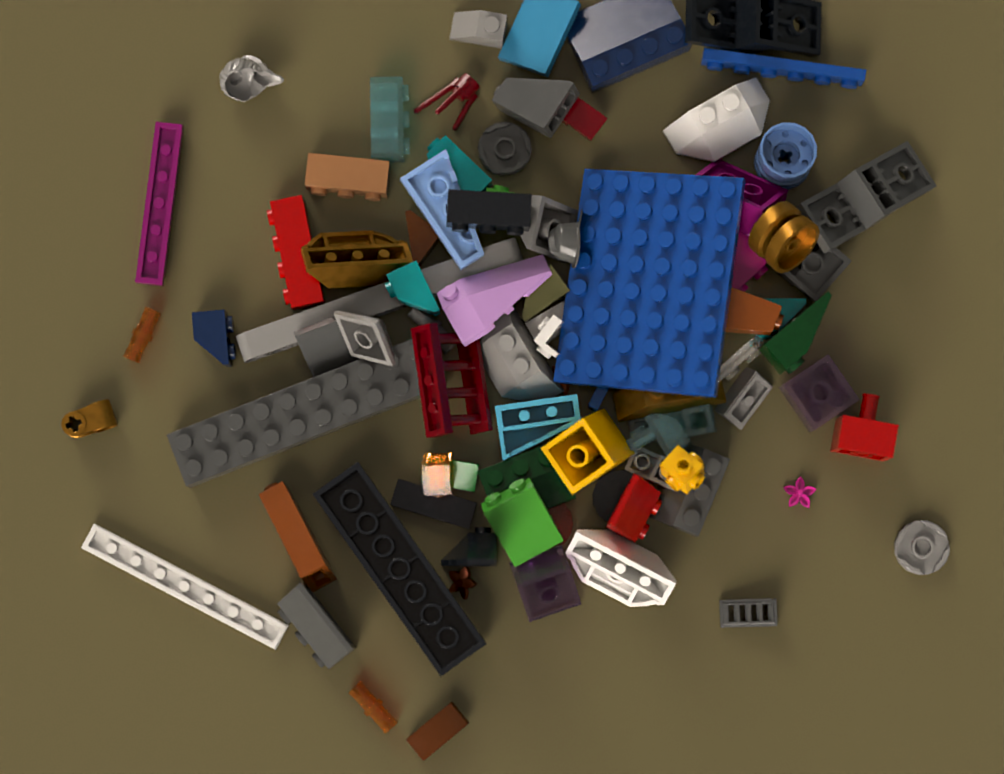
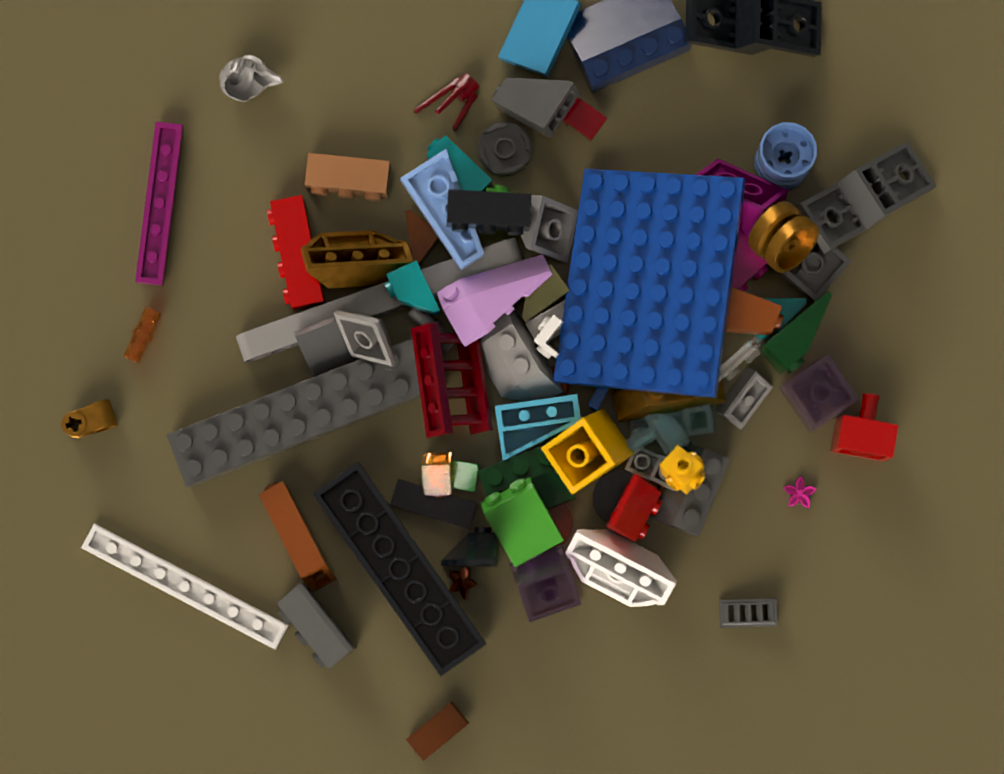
dark blue slope [192,309,236,367] -> none
clear orange pin [348,681,398,734] -> none
clear light blue brick [370,77,410,163] -> none
light grey slope [450,10,507,49] -> none
dark grey piece [548,209,583,269] -> none
white wedge [663,78,770,162] -> none
blue plate [701,48,866,89] -> none
light grey tile [894,520,950,575] -> none

